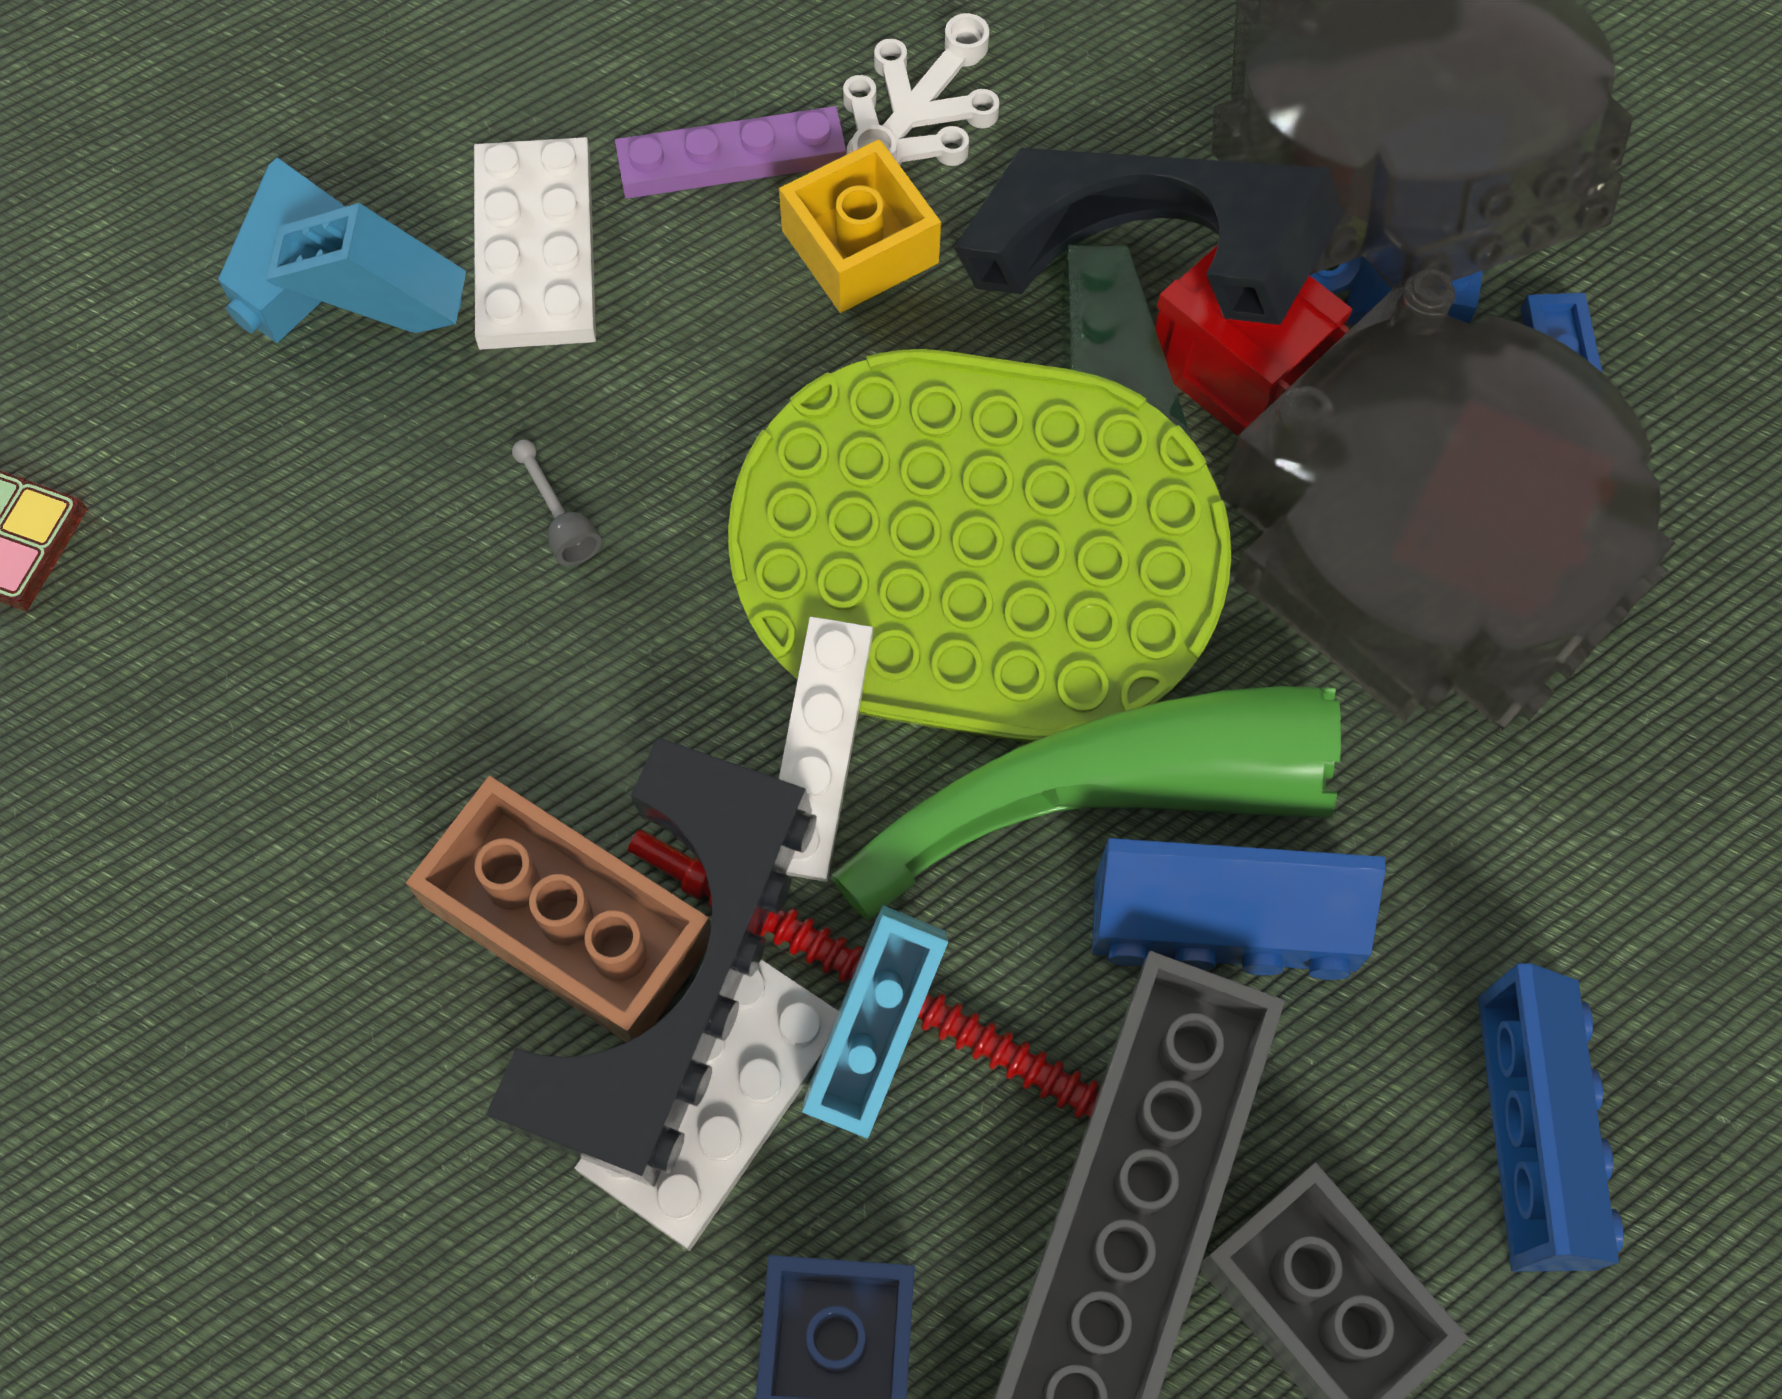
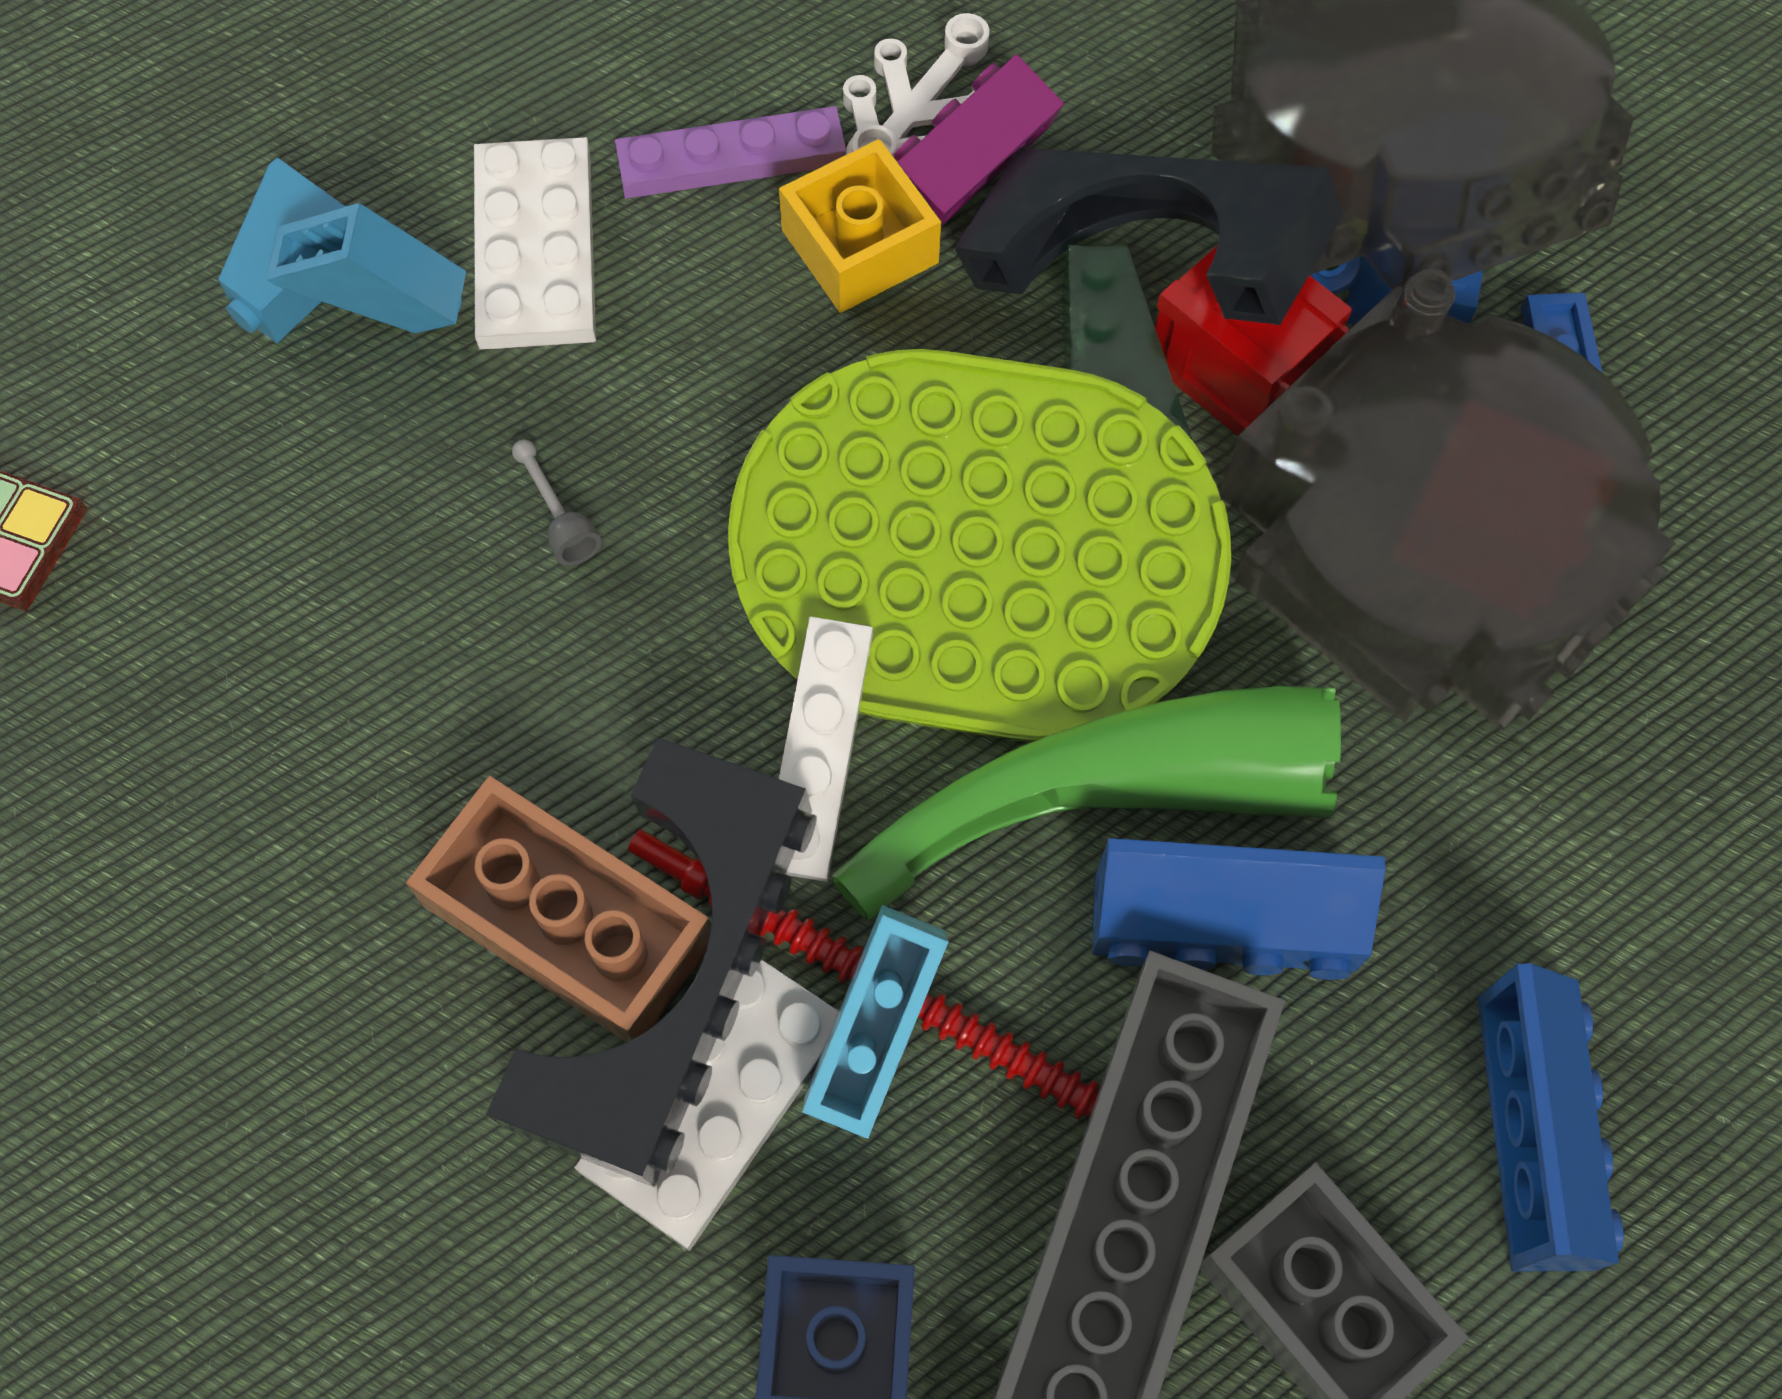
none -> magenta brick [893,54,1064,227]

